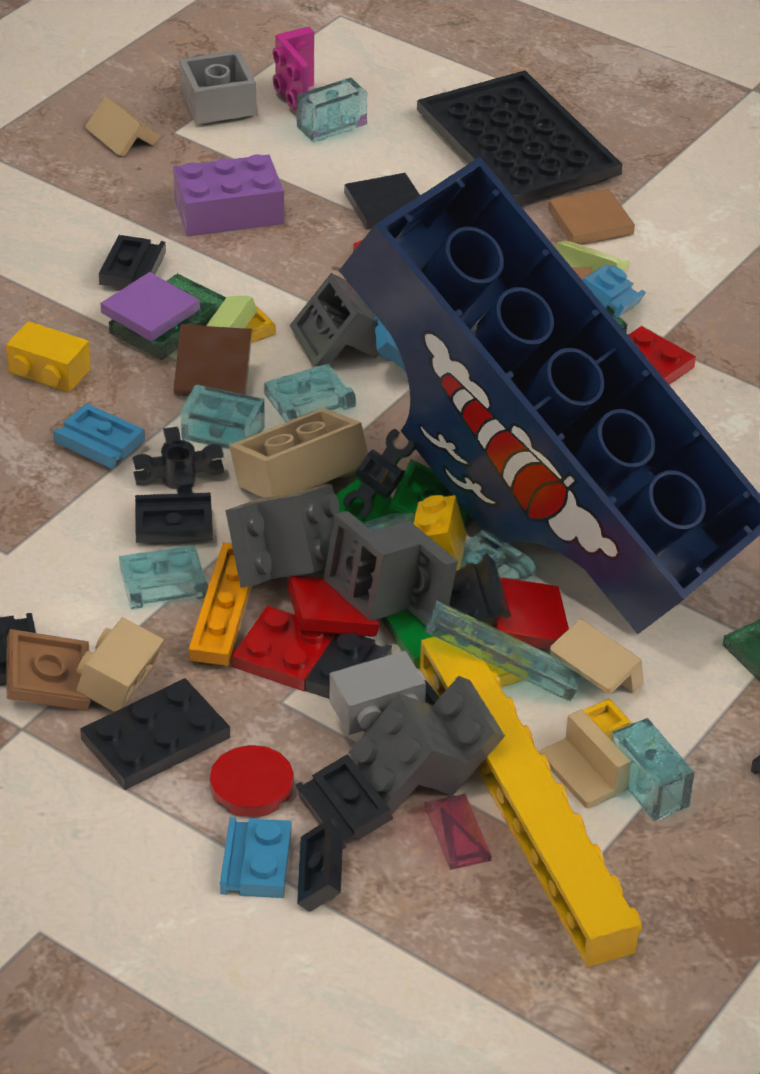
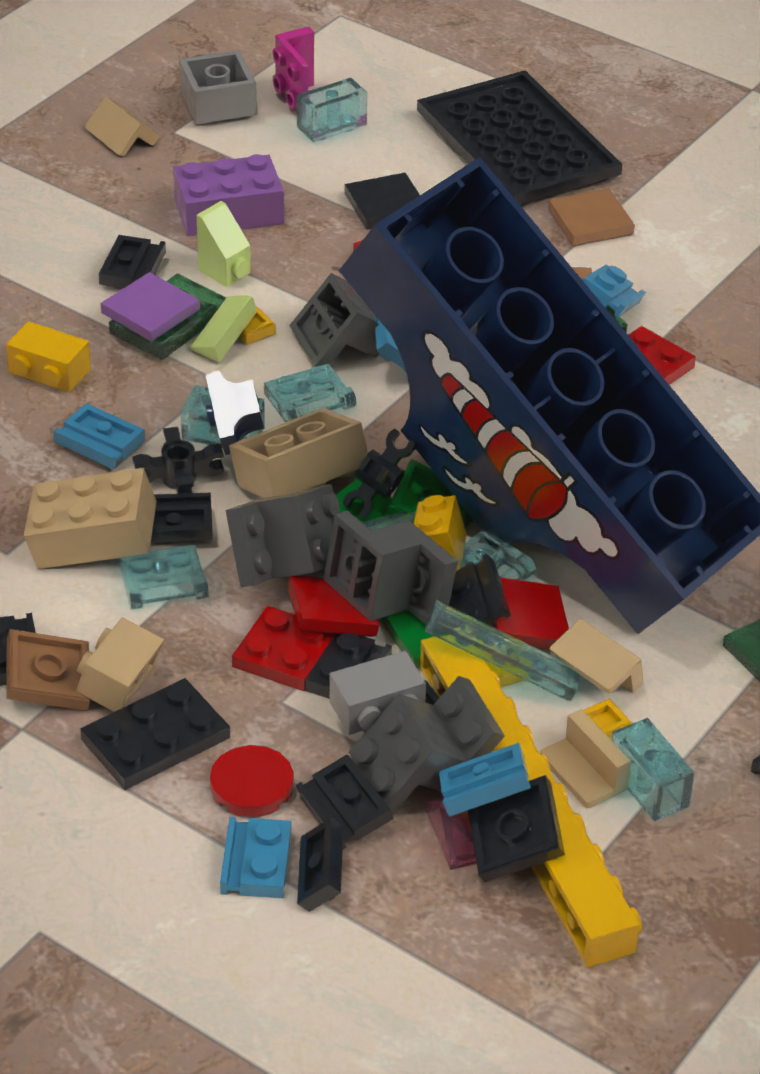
reddish brown tile [173,324,252,400] -> none
light orange plate [188,542,252,666] -> none
yellowish green slope [555,241,629,273] -> none
none -> tan brick [24,468,157,569]
none -> yellowish green slope [196,201,251,287]
none -> brick [205,371,265,455]
none -> dark azure plate [439,743,531,817]
none -> black tile [468,775,565,883]

